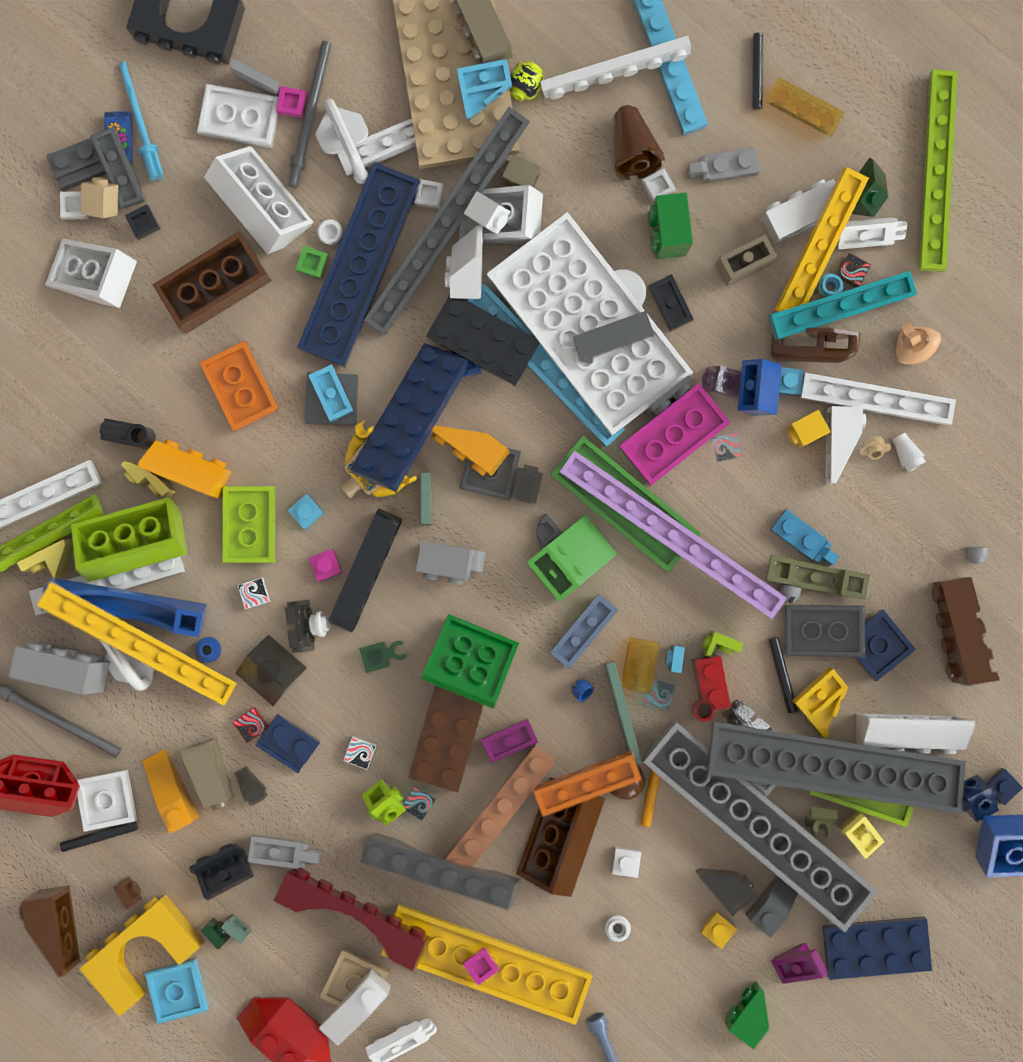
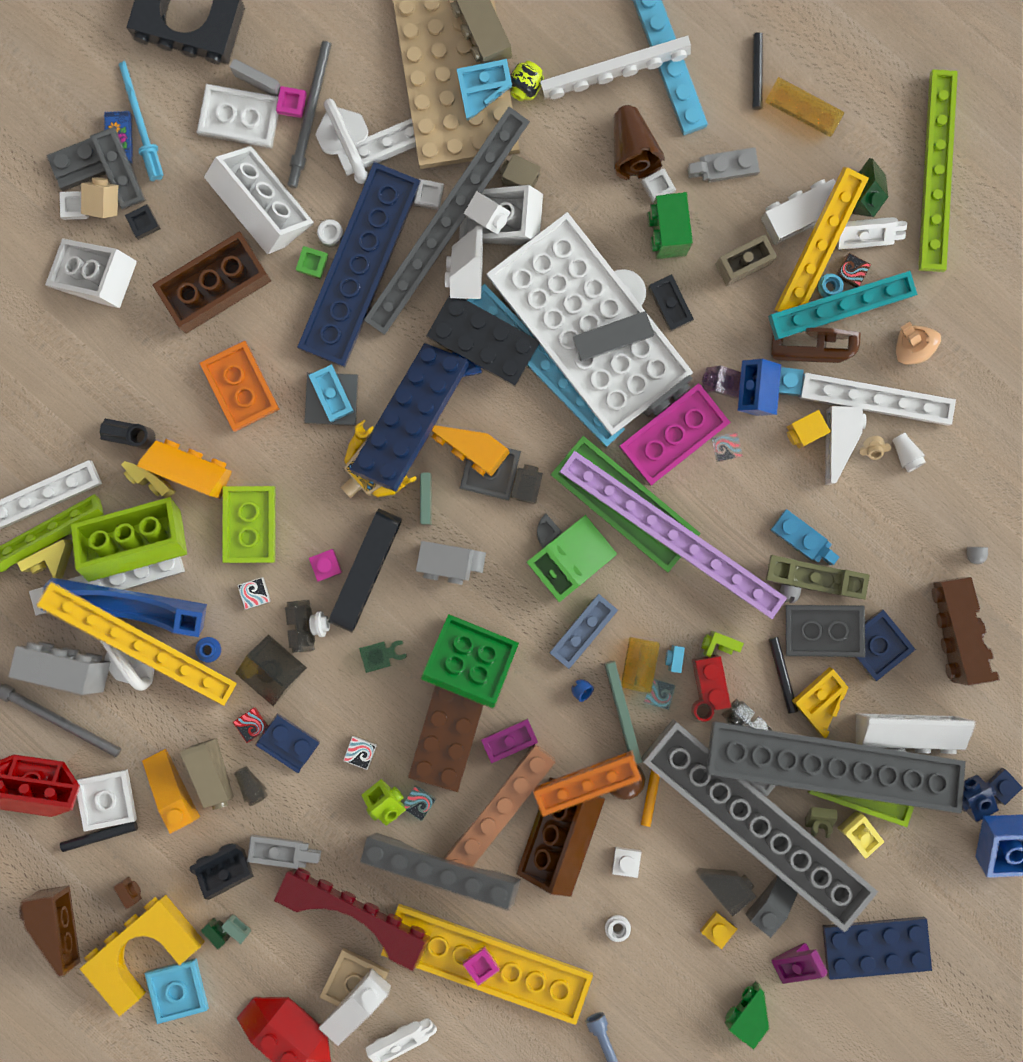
medium azure plate [288,494,324,530] -> none

